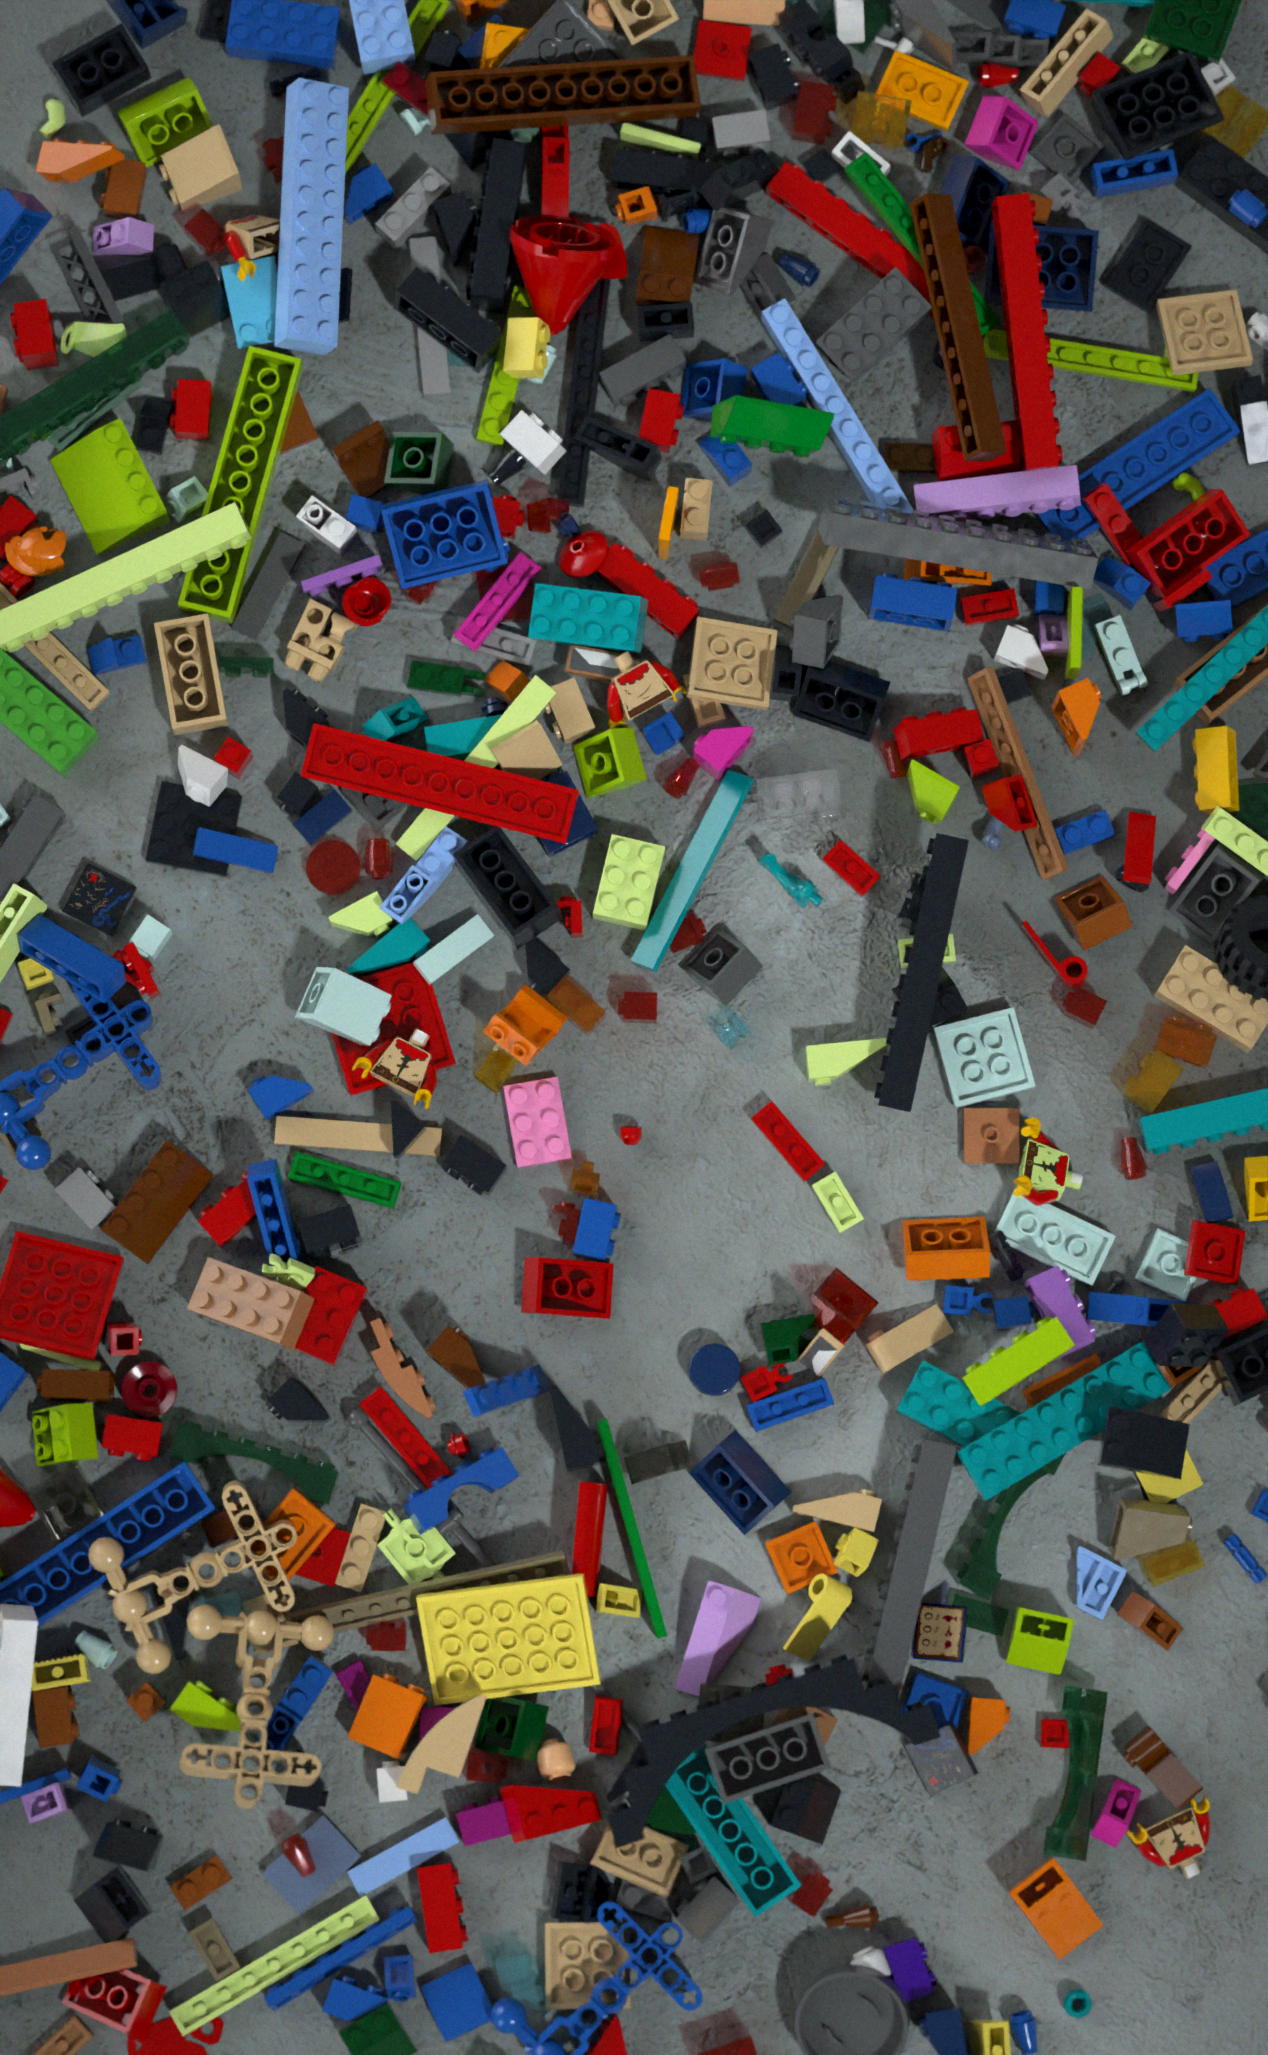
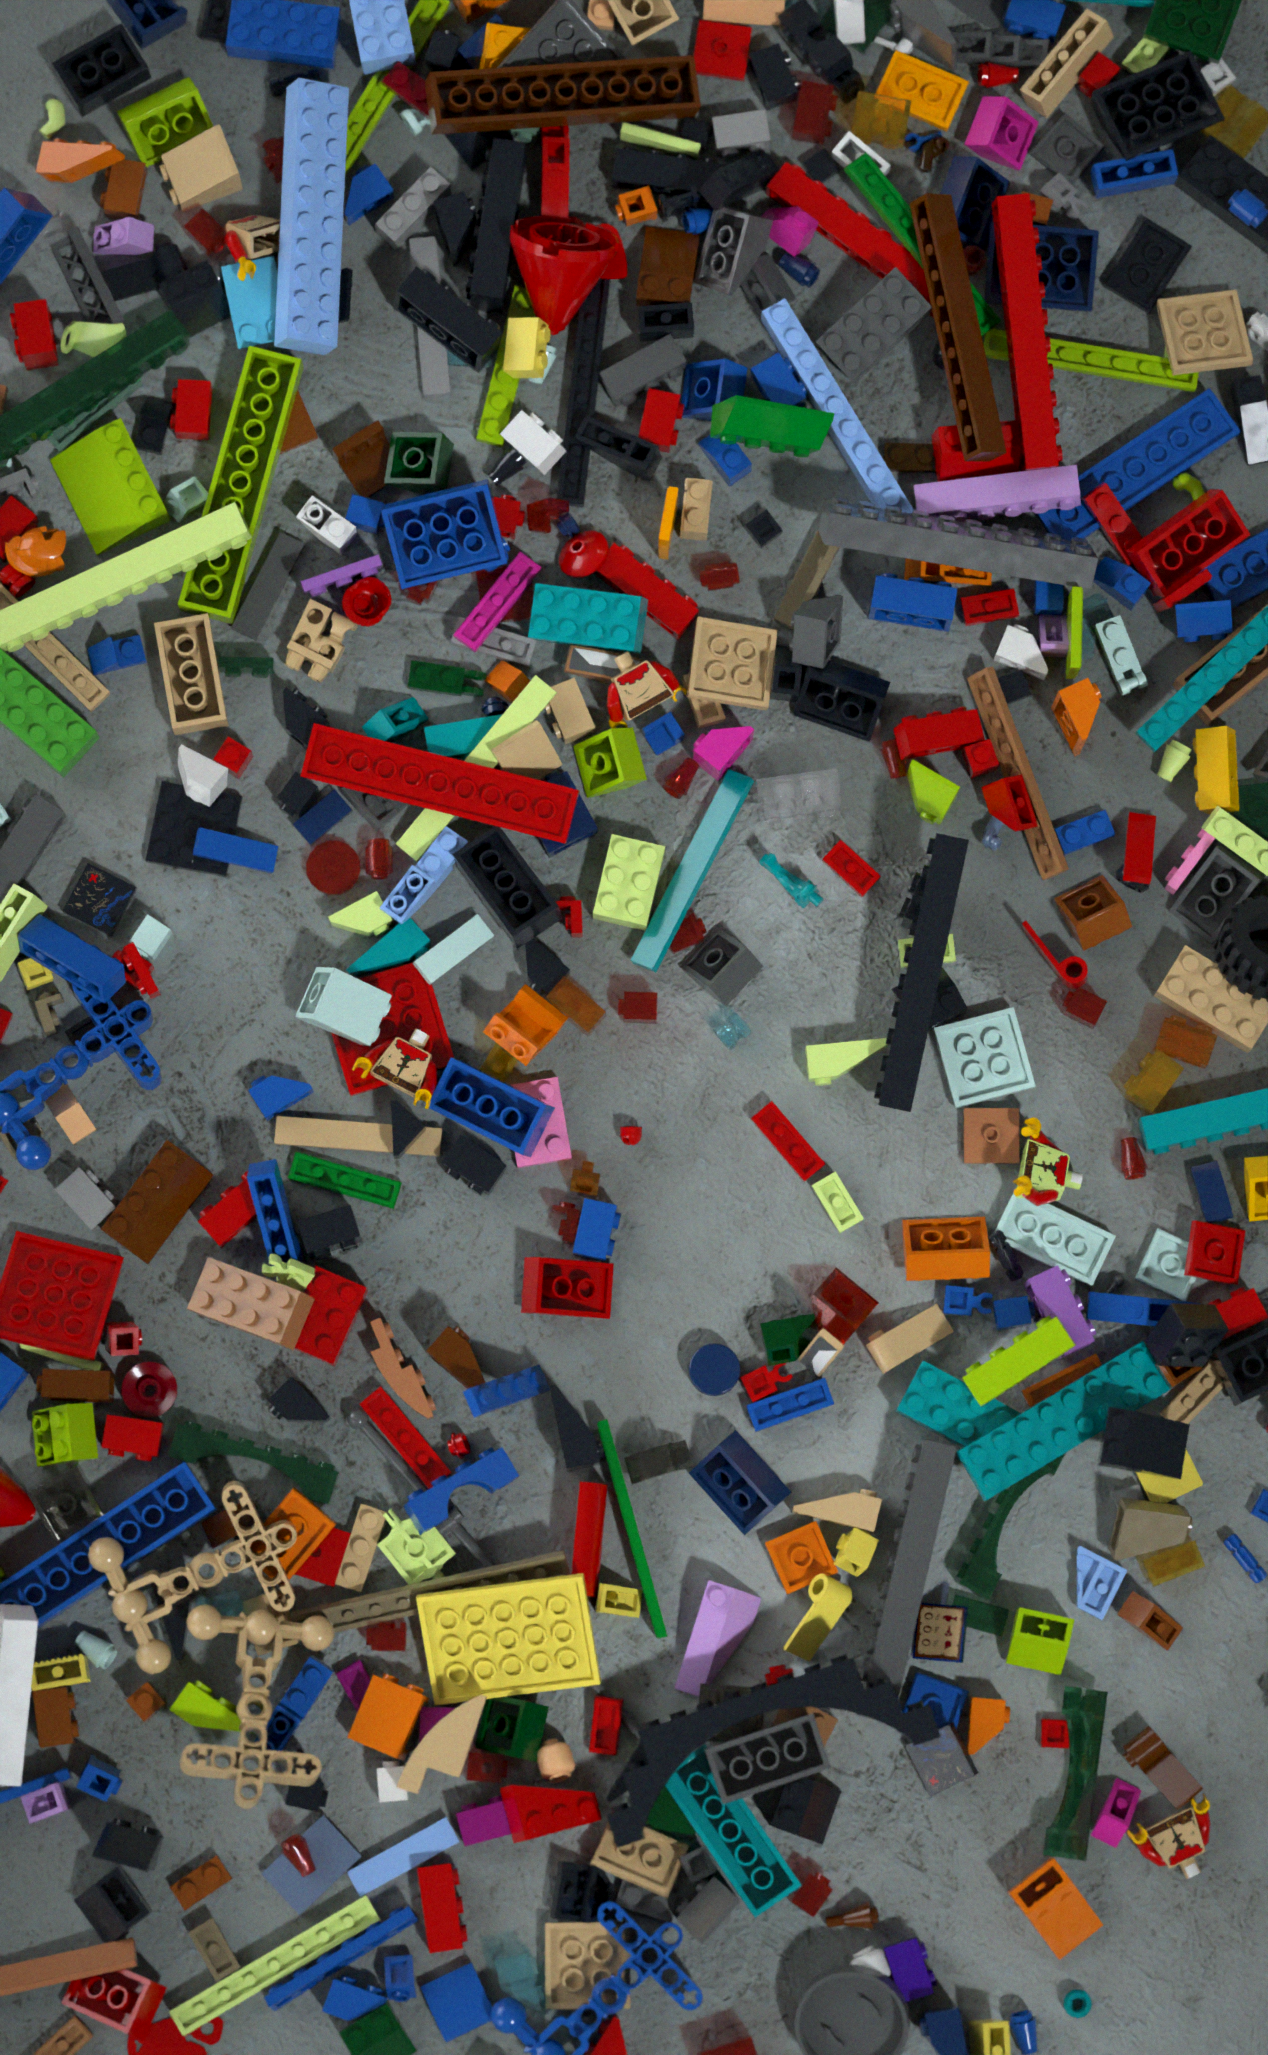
none -> light nougat slope [45,1084,96,1145]
none -> blue brick [429,1057,555,1157]
none -> dark pink slope [760,207,819,257]
none -> yellowish green cone [1157,740,1191,782]

